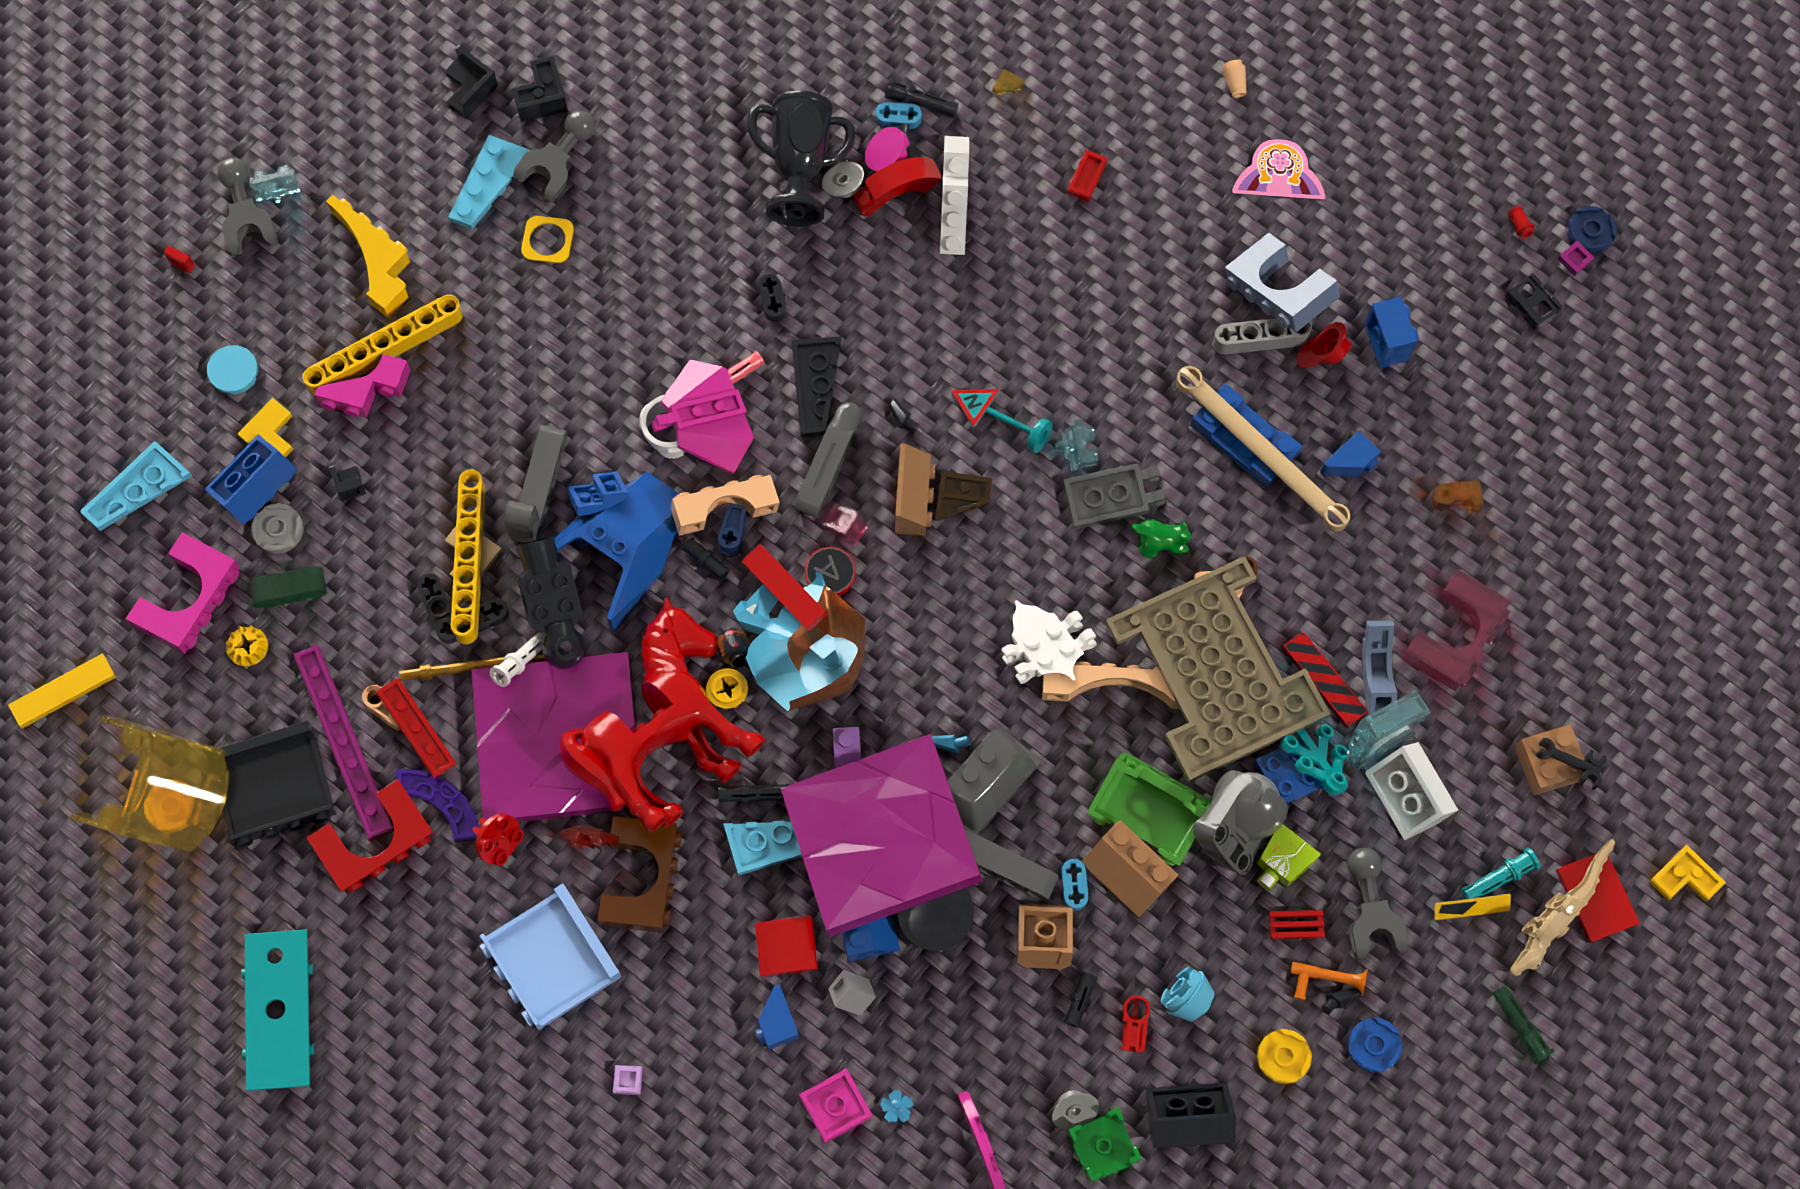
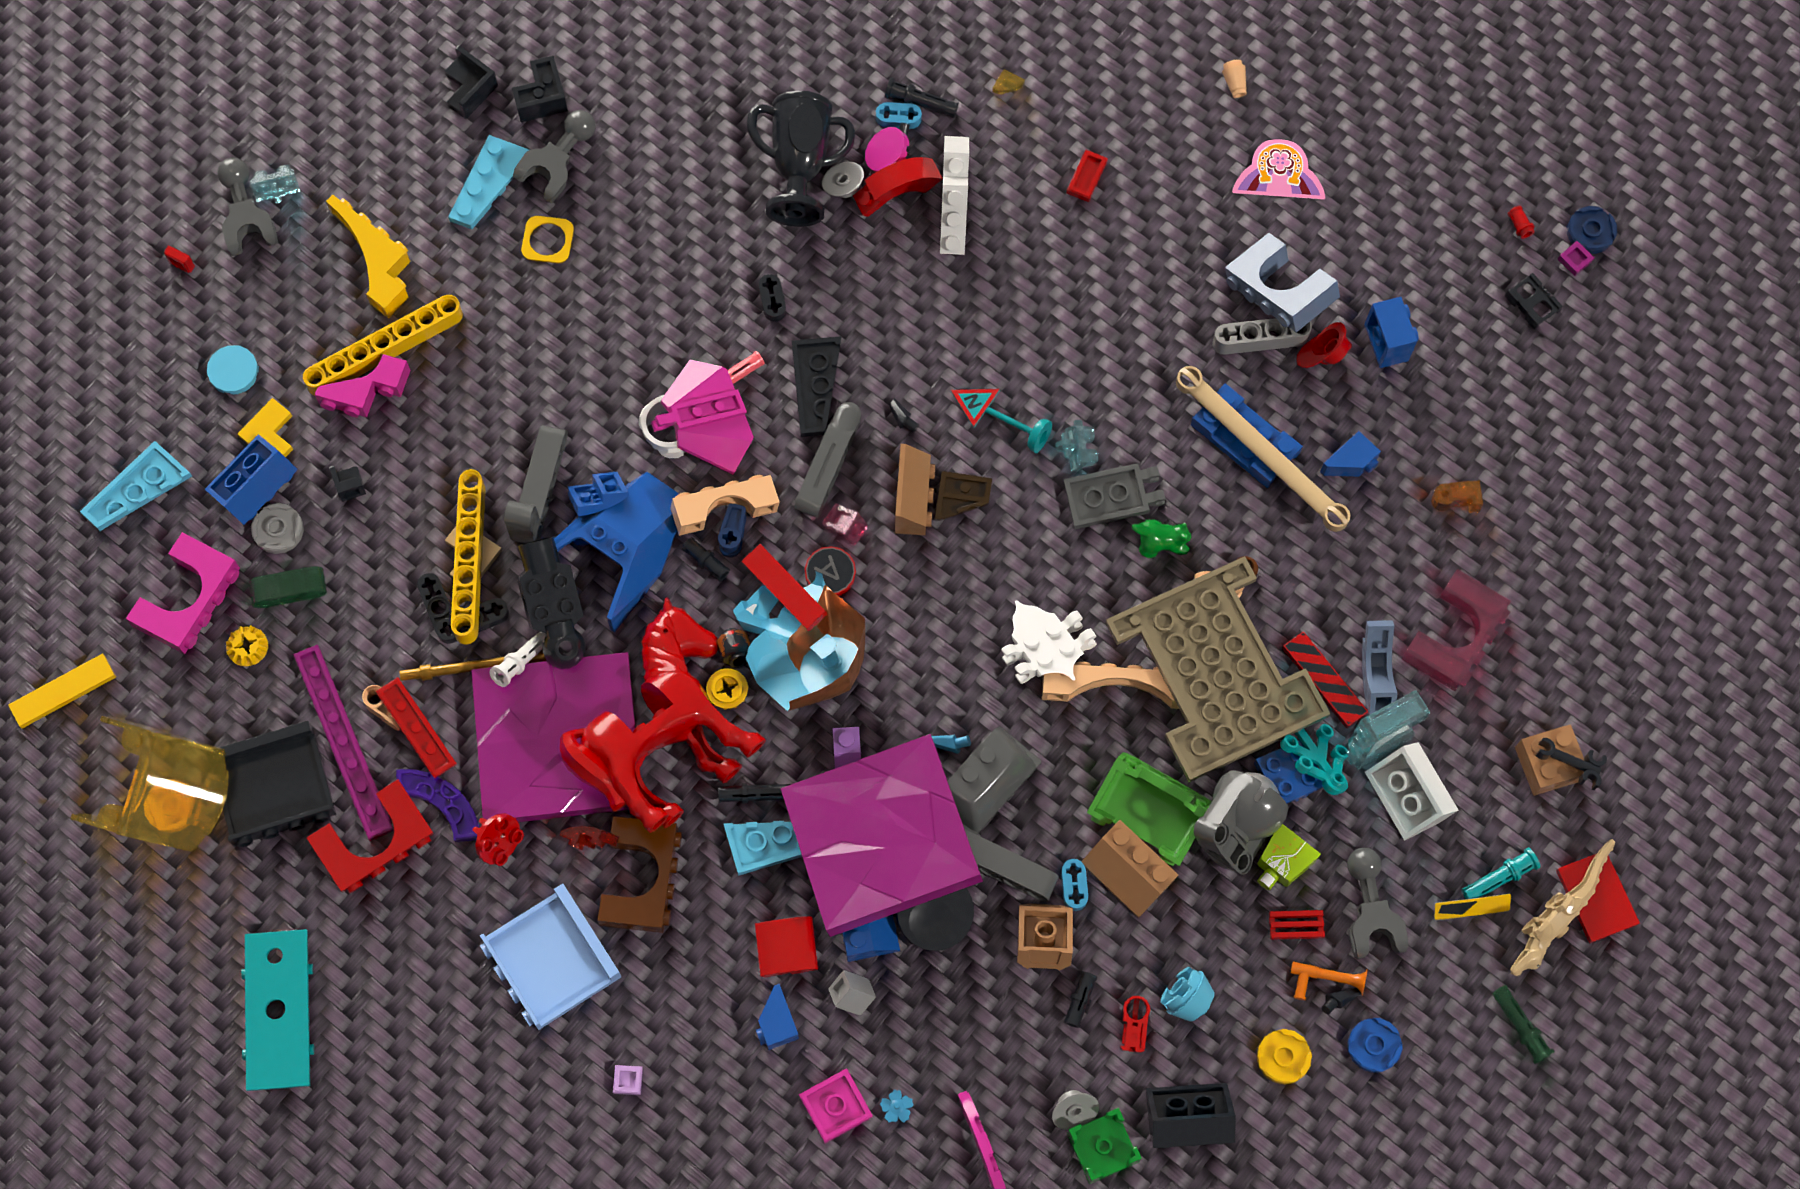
yellow tile [1649,845,1726,902] -> none

